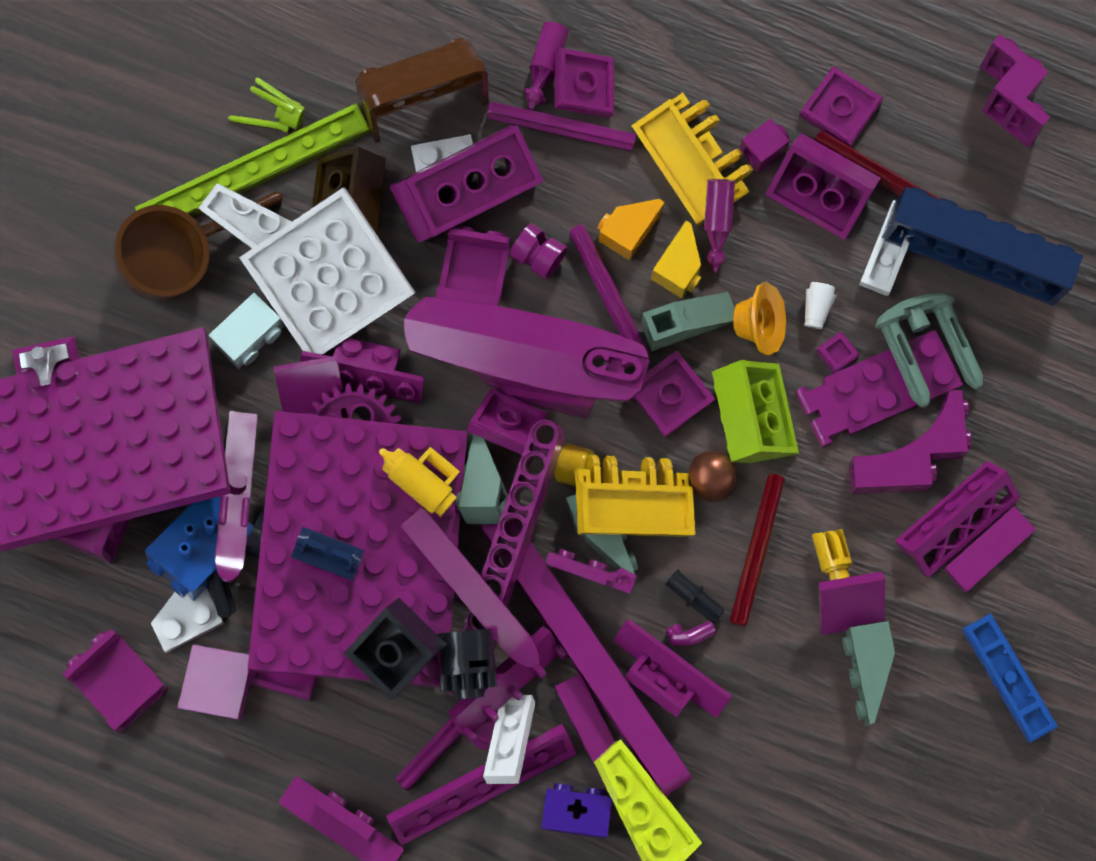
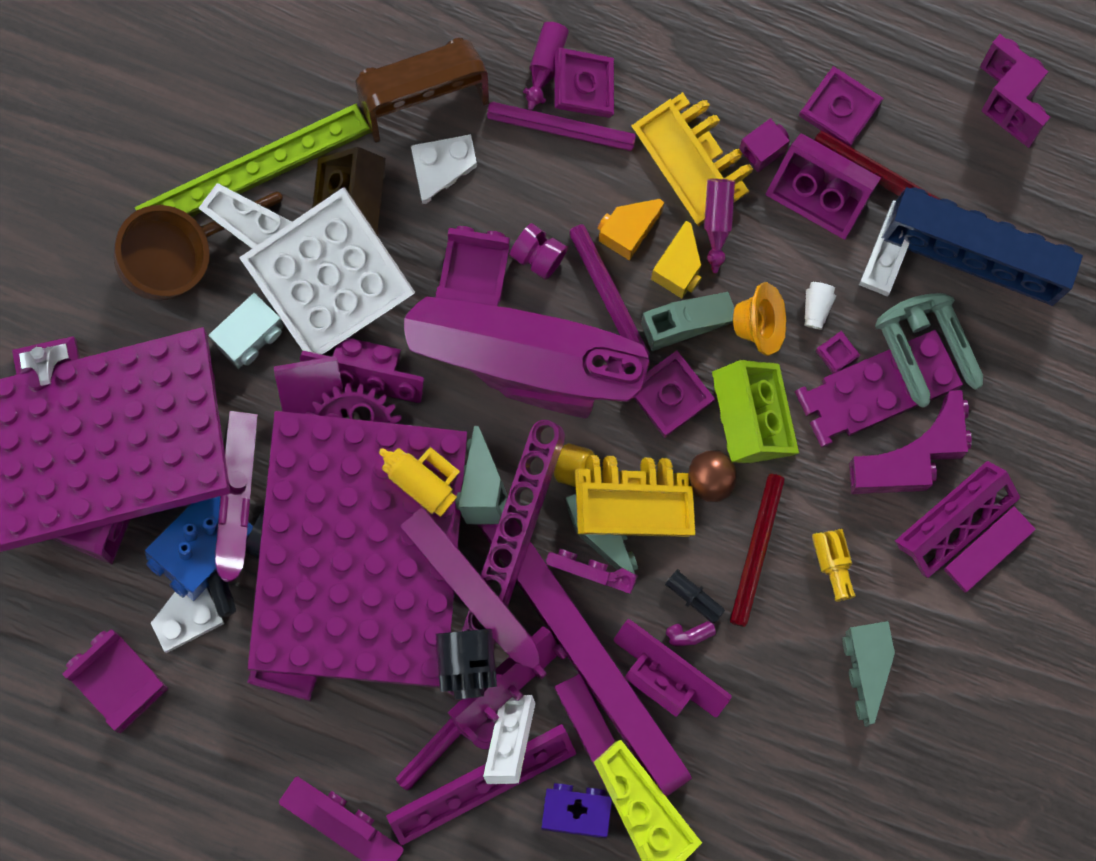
tile [177,644,253,721] -> none
lime plant [228,78,306,133] -> none
dark blue hinge [291,527,364,581] -> none
black brick [344,598,447,700] -> none
magenta hinge [389,125,544,243] -> none
magenta tile [467,388,547,455] -> none
magenta tile [819,571,885,635] -> none
blue plate [962,613,1058,743] -> none

